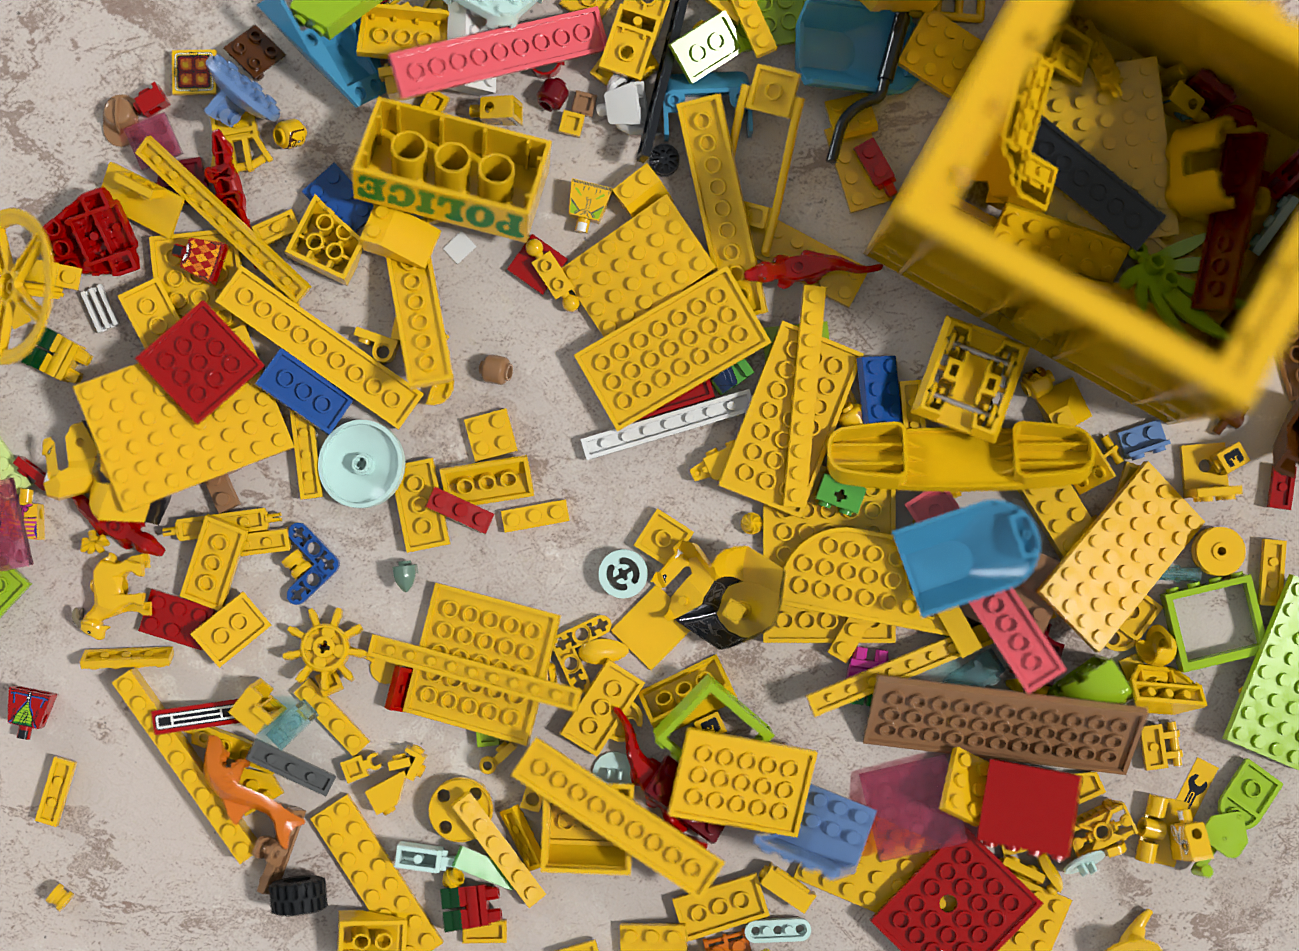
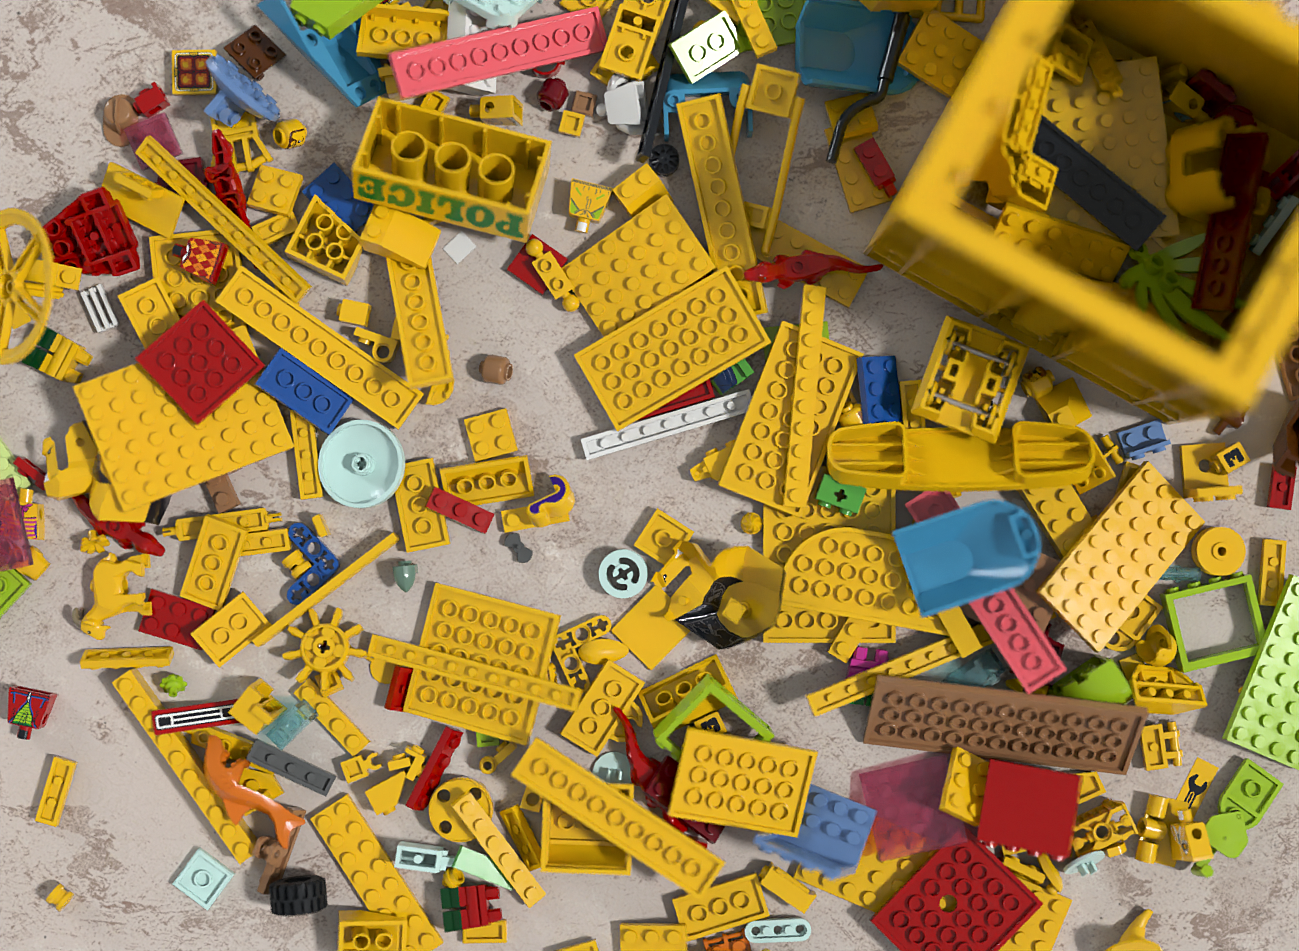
none -> yellow piece [9,543,51,581]
none -> lime plant [159,674,187,697]
none -> light aqua tile [172,847,236,911]
none -> yellow plate [247,165,304,218]
none -> yellow tile [252,532,400,647]
none -> yellow tile [312,514,331,538]
none -> yellow brick [336,299,372,328]
none -> red plate [406,726,464,811]
none -> dark grey piece [504,533,533,563]
none -> yellow animal [526,474,575,528]

